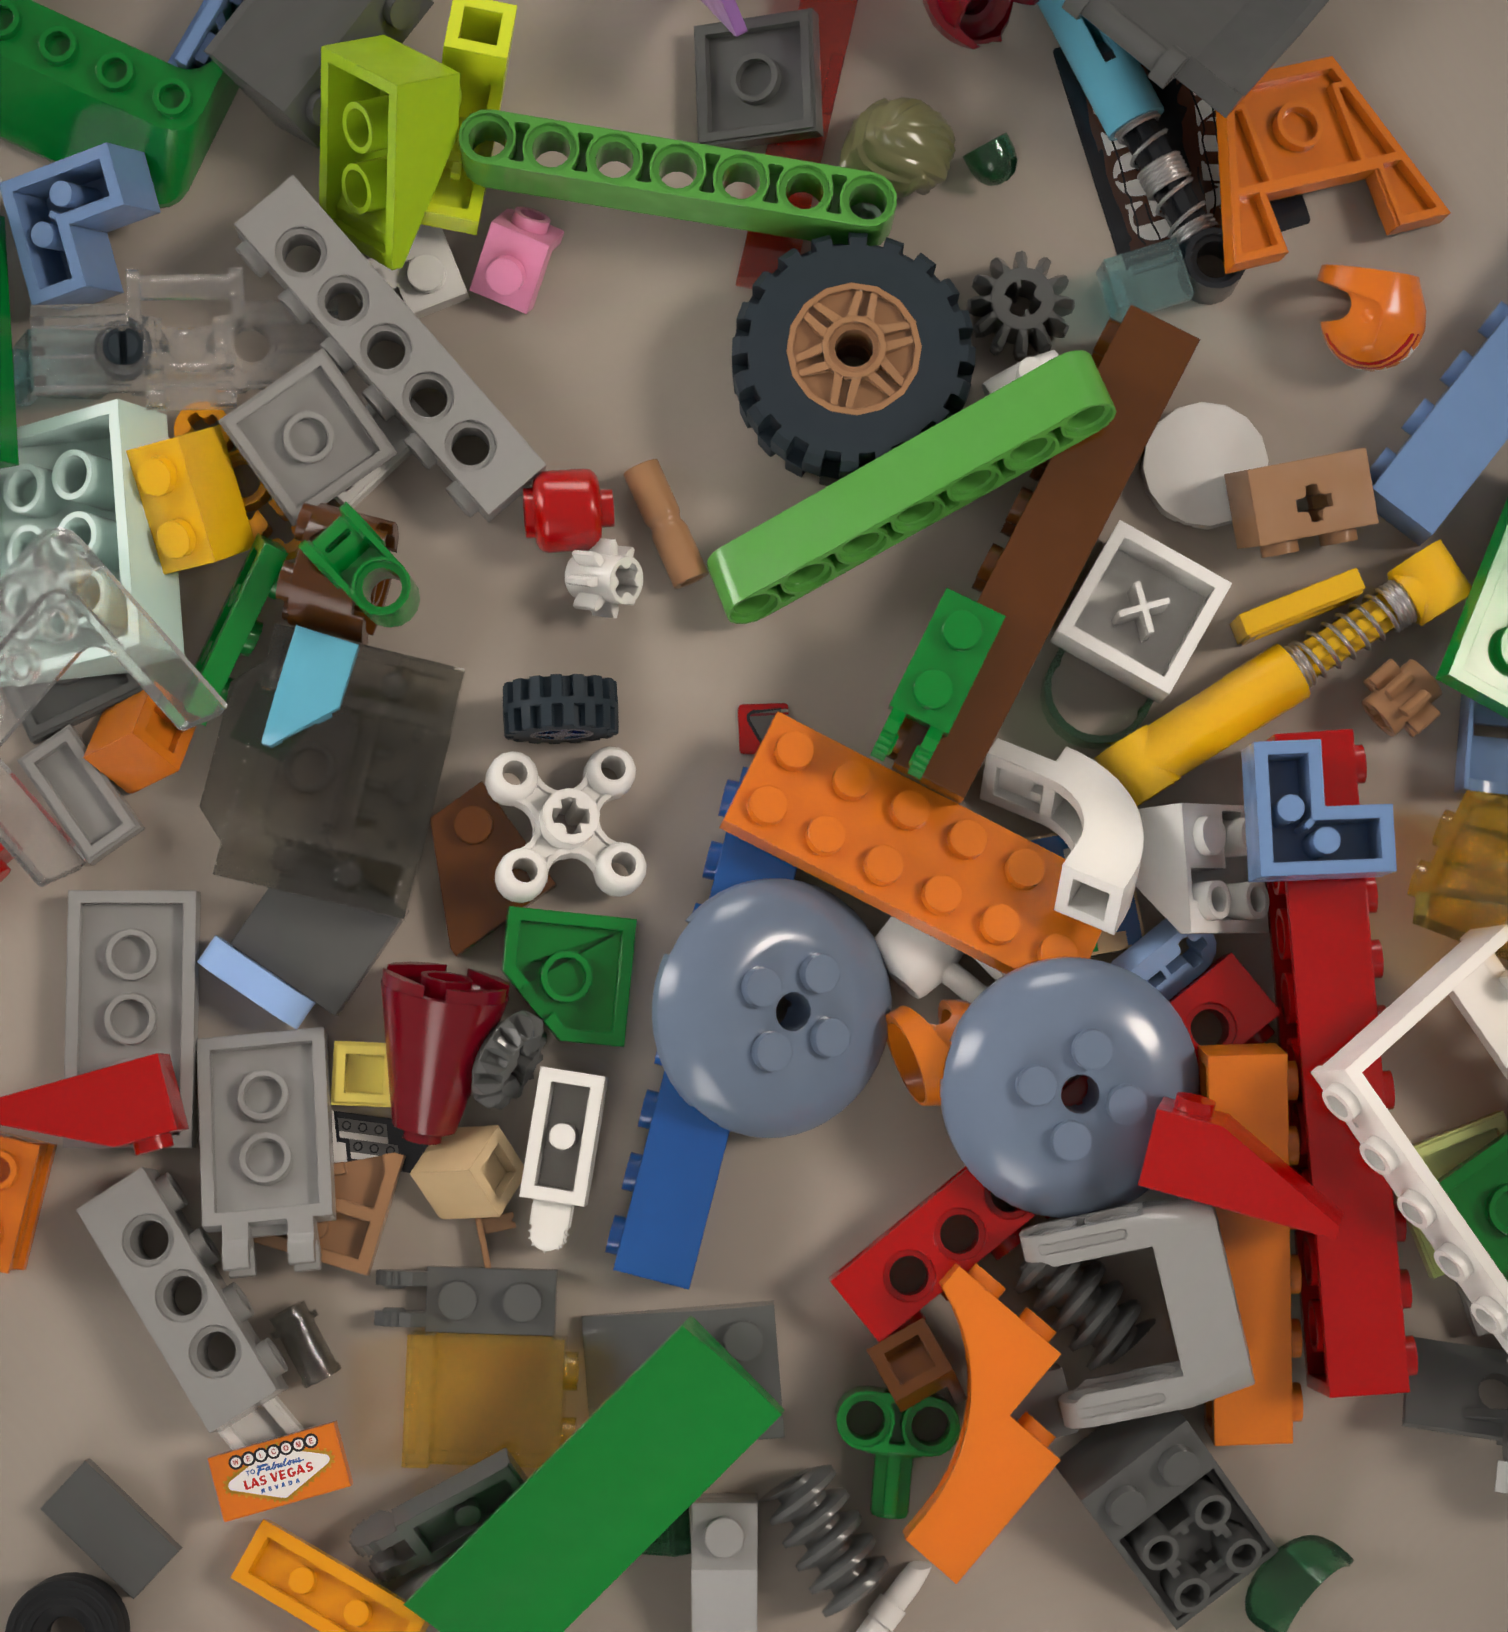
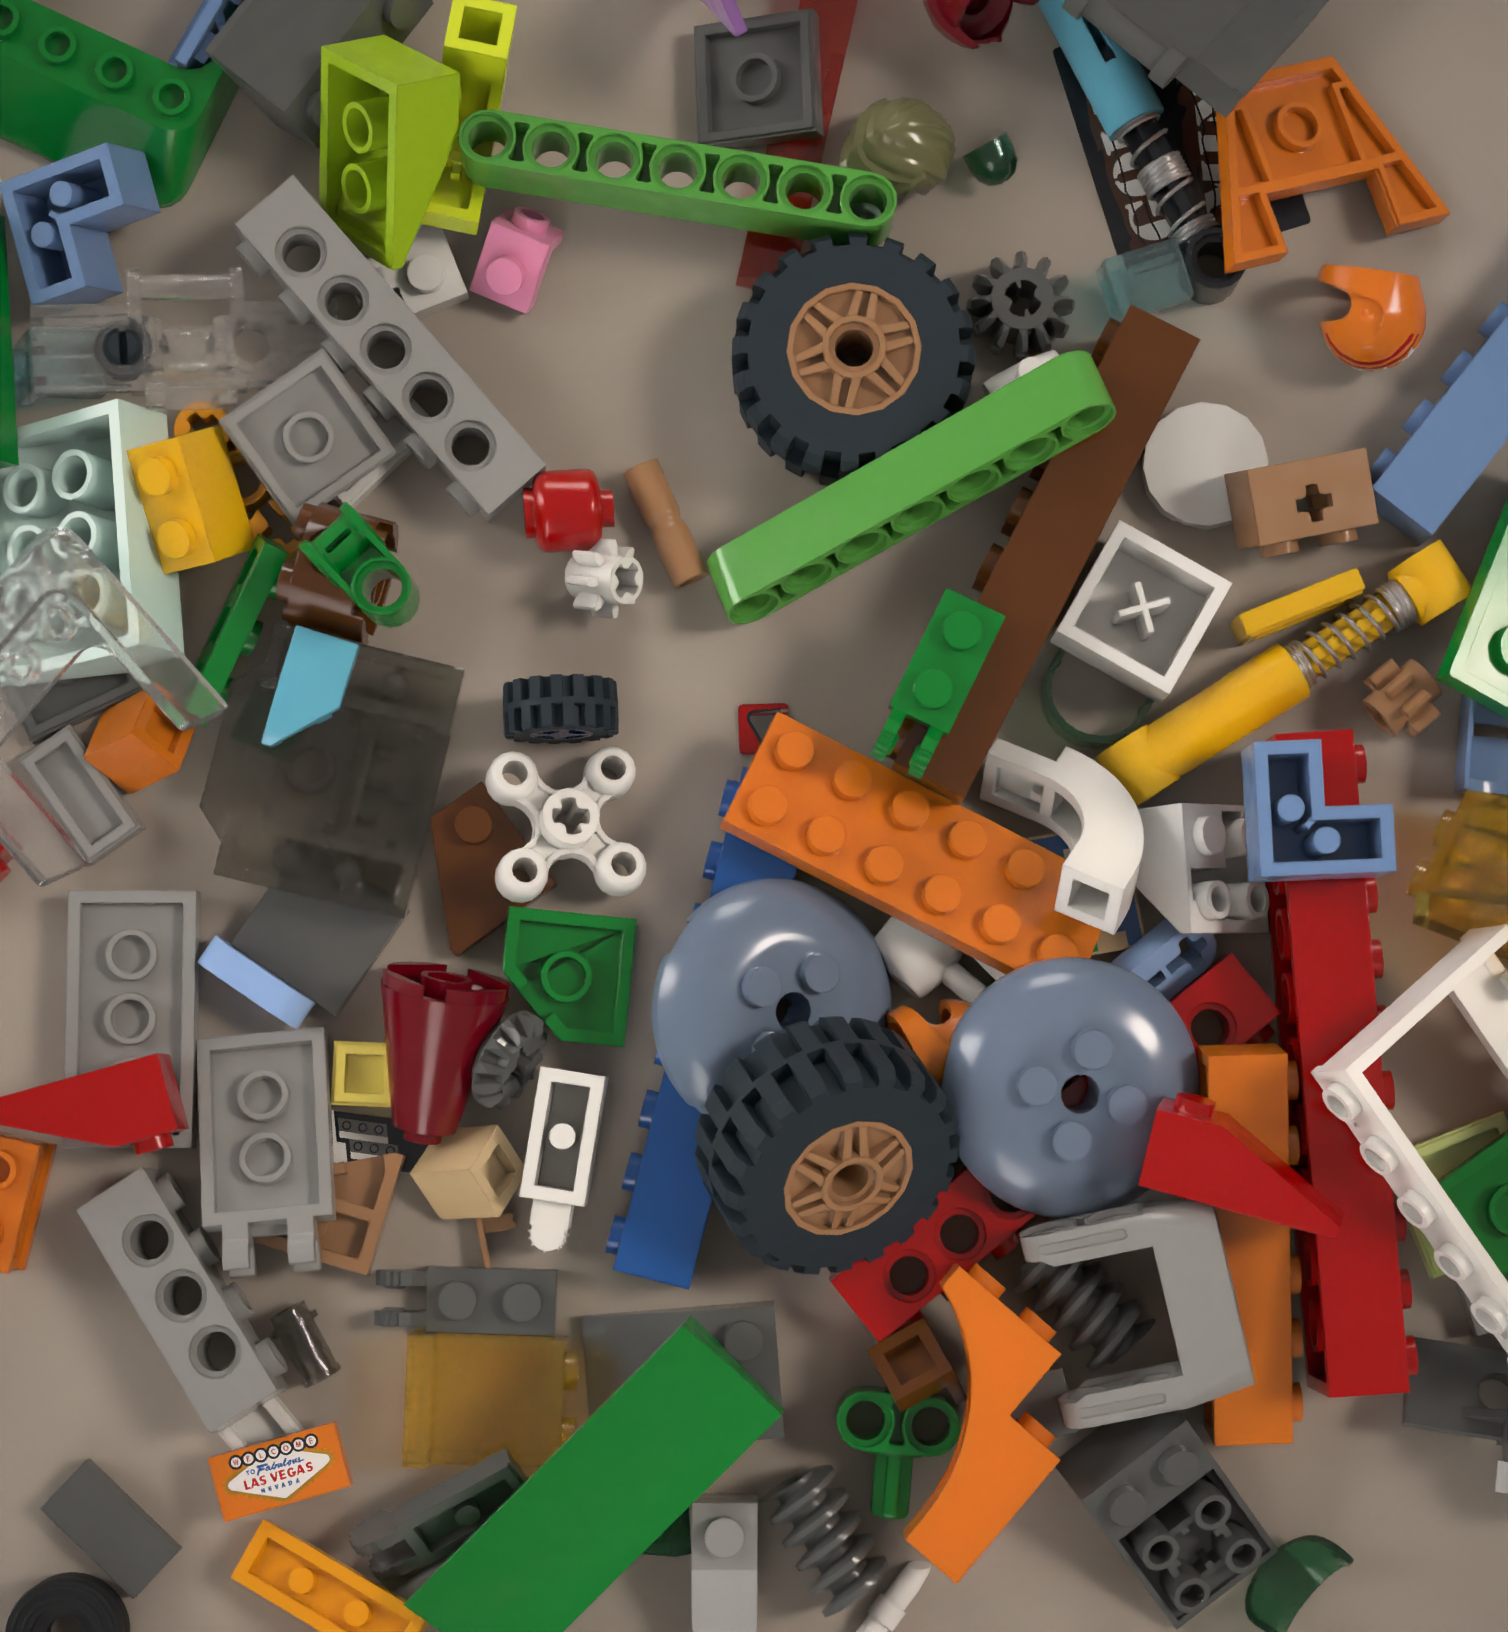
none -> black wheel [695,1016,960,1274]

